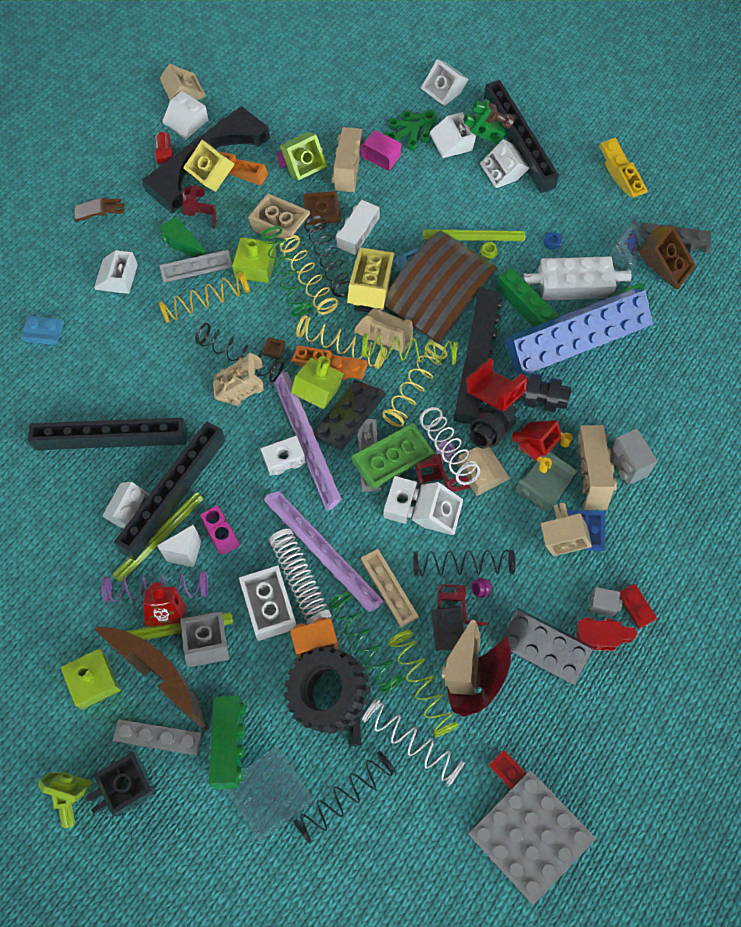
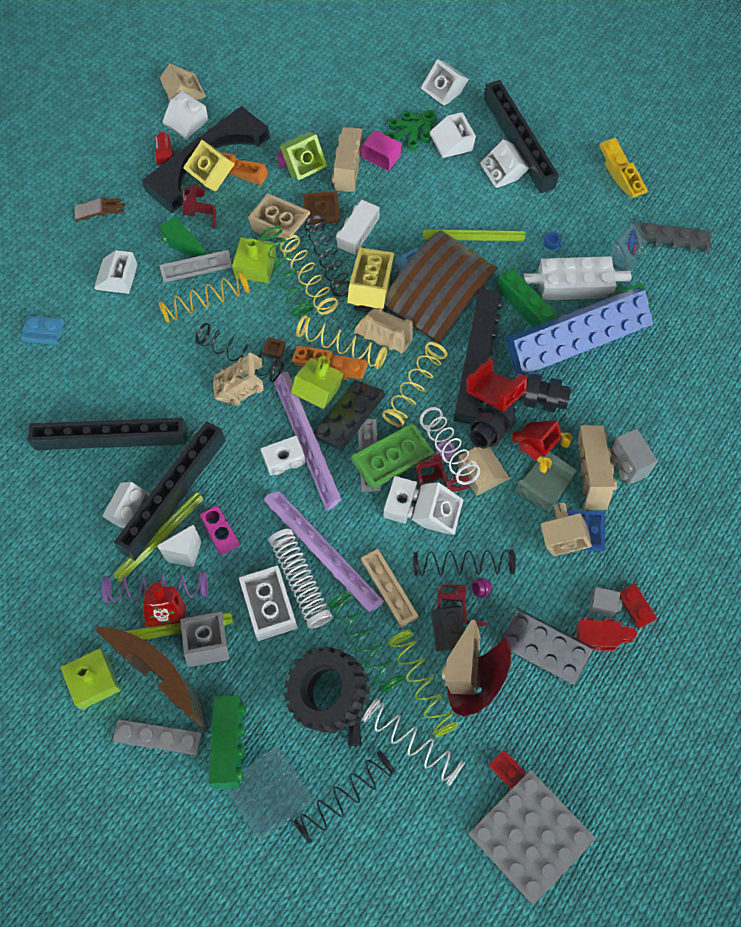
lime piece [38,772,94,828] -> none
black hinge [86,752,157,817] -> none
orange brick [290,617,339,659] -> none
lime piece [362,333,458,366] -> none
green hips [463,99,514,145] -> none
lime plate [480,242,498,259] -> none
reddish brown slope [638,225,696,289] -> none

